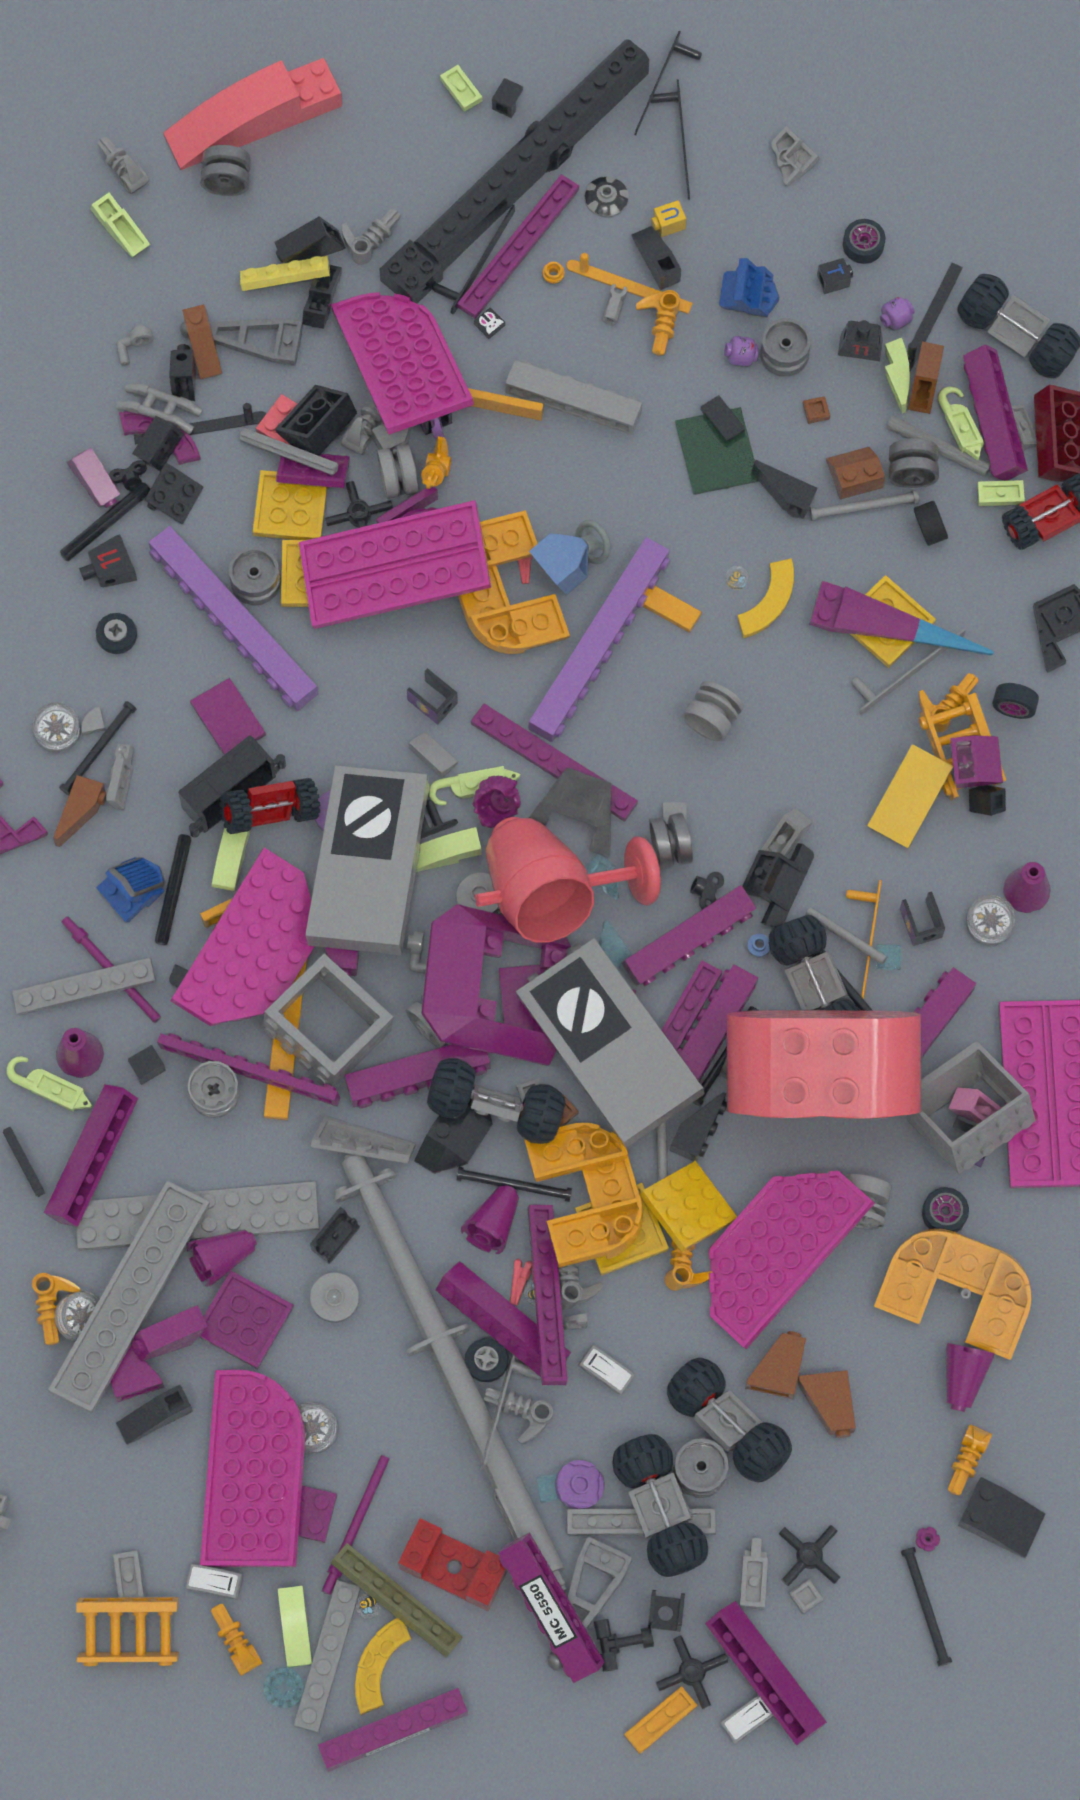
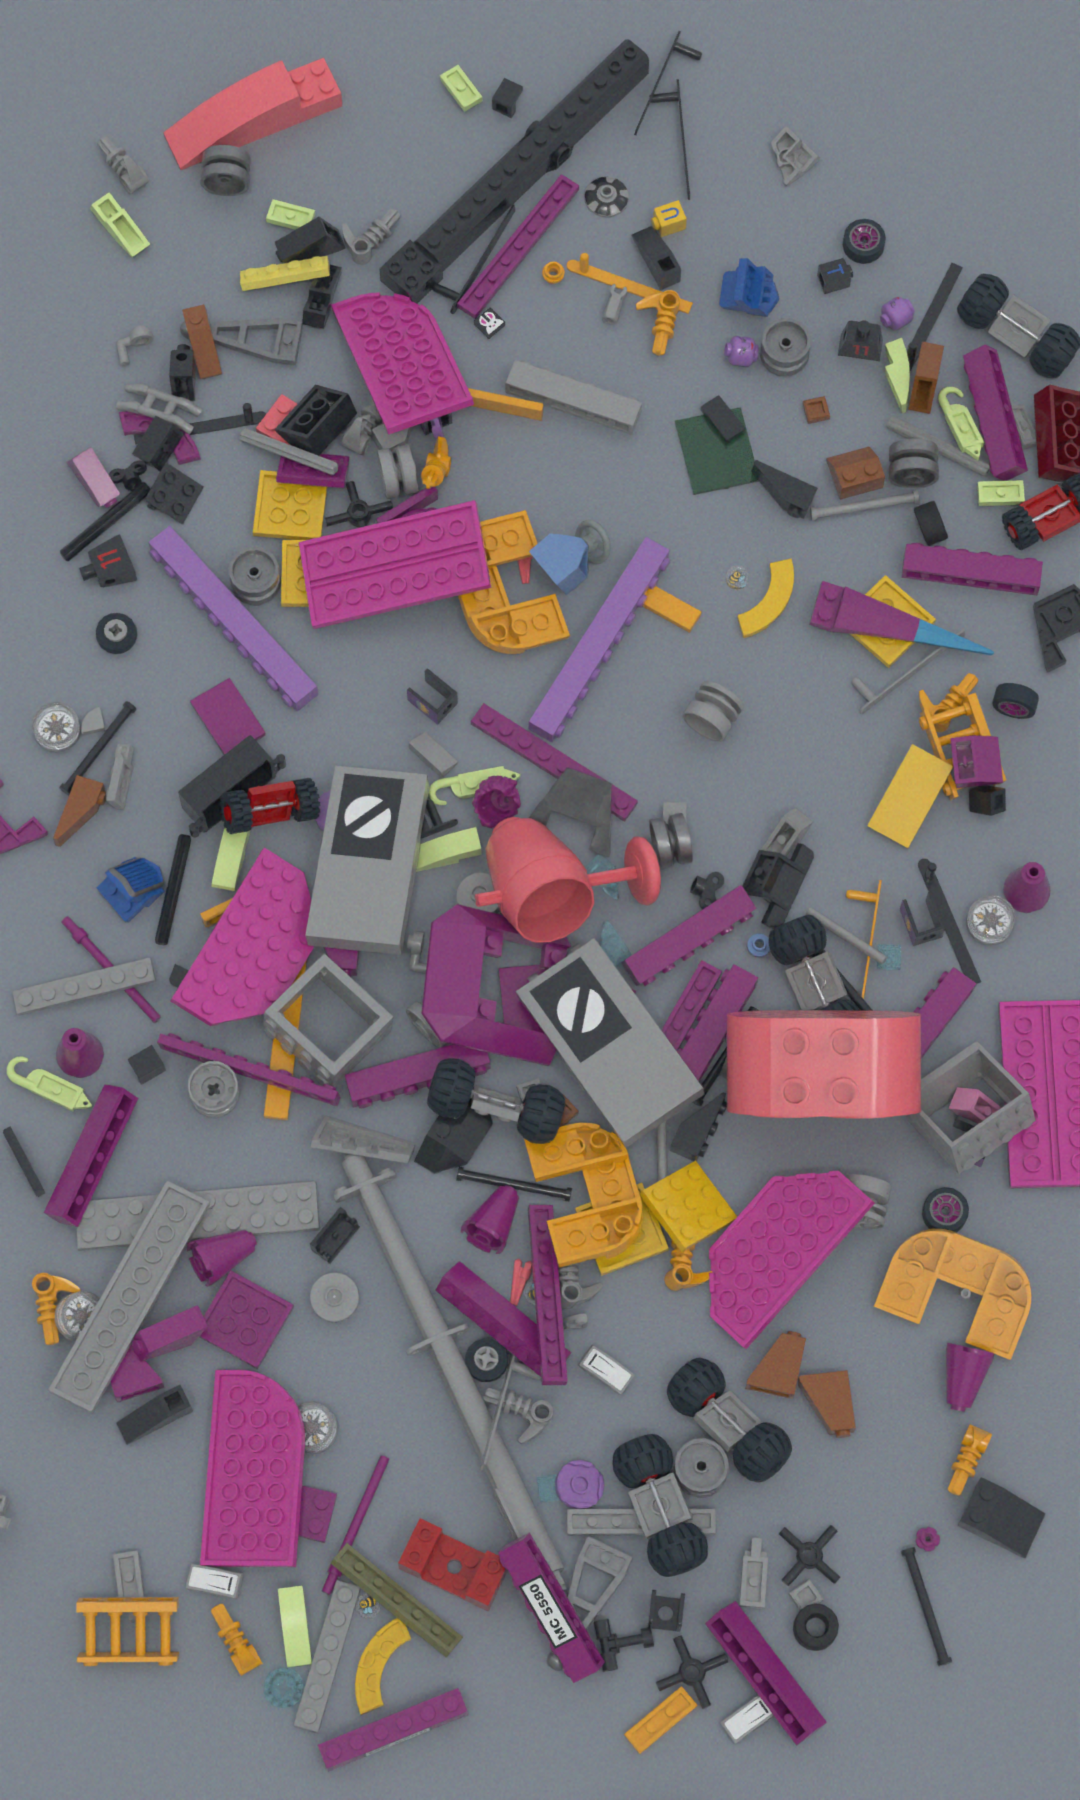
none -> yellowish green plate [266,199,315,230]
none -> black tyre [793,1603,839,1651]
none -> magenta brick [901,543,1043,596]
none -> black piece [918,859,981,984]

